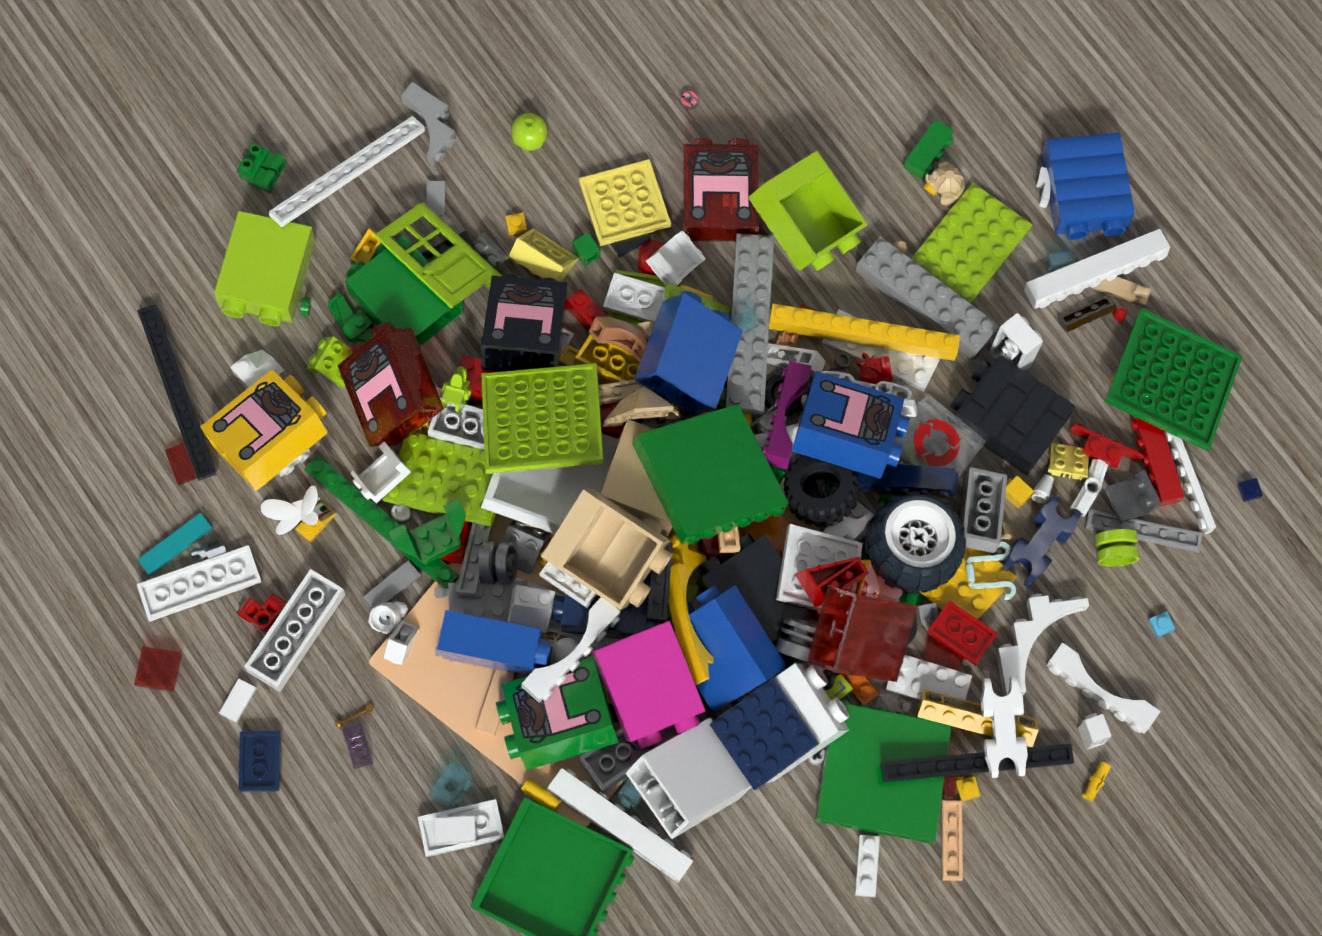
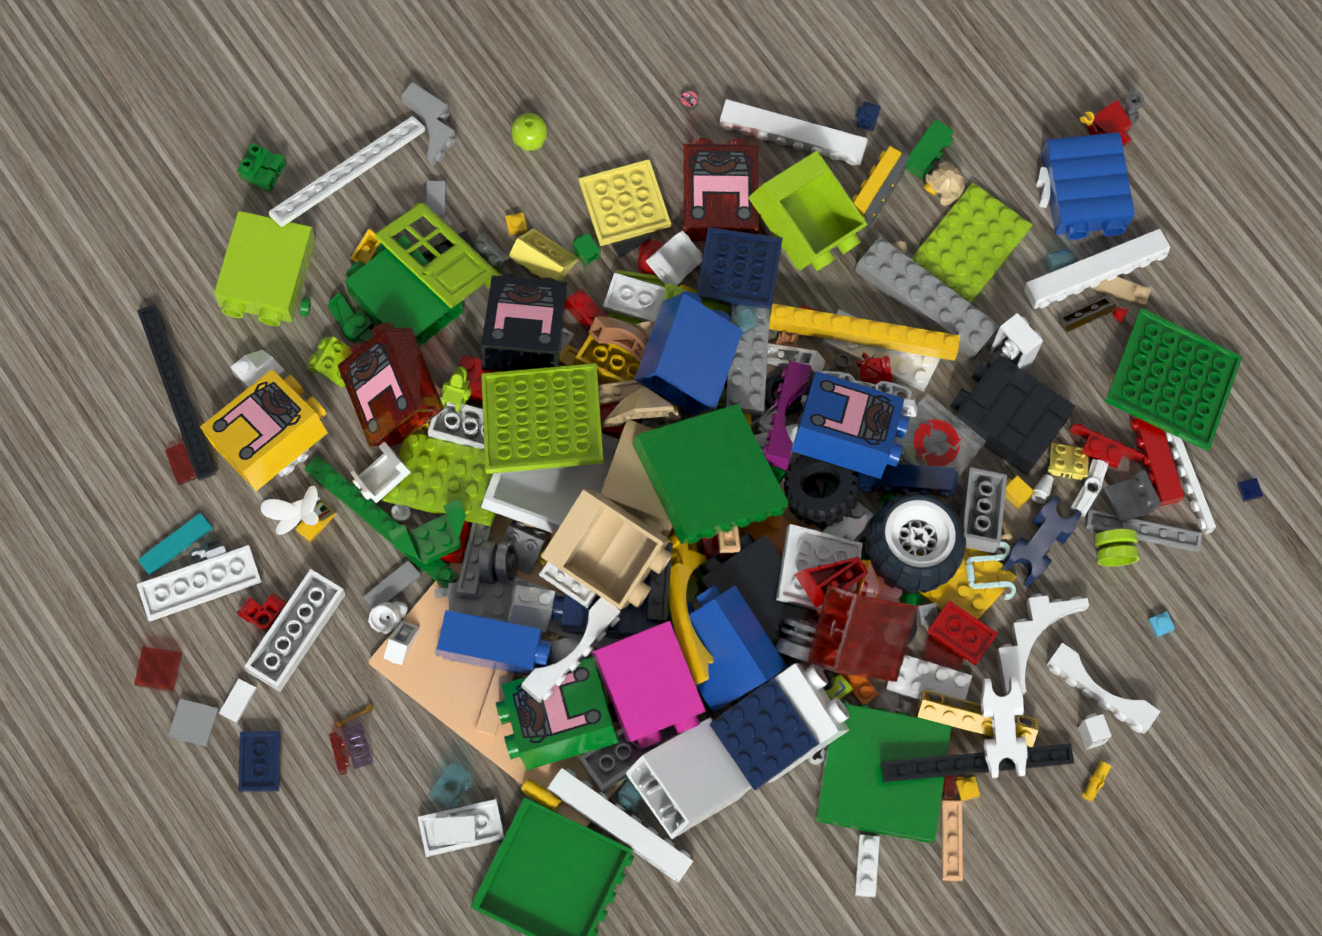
none -> light grey tile [168,699,219,747]
none -> clear red plate [329,732,350,775]
none -> dark blue plate [697,227,783,309]
none -> white brick [719,99,868,165]
none -> piece [852,146,909,230]
none -> dark blue brick [855,101,881,132]
none -> red torso [1080,90,1144,146]

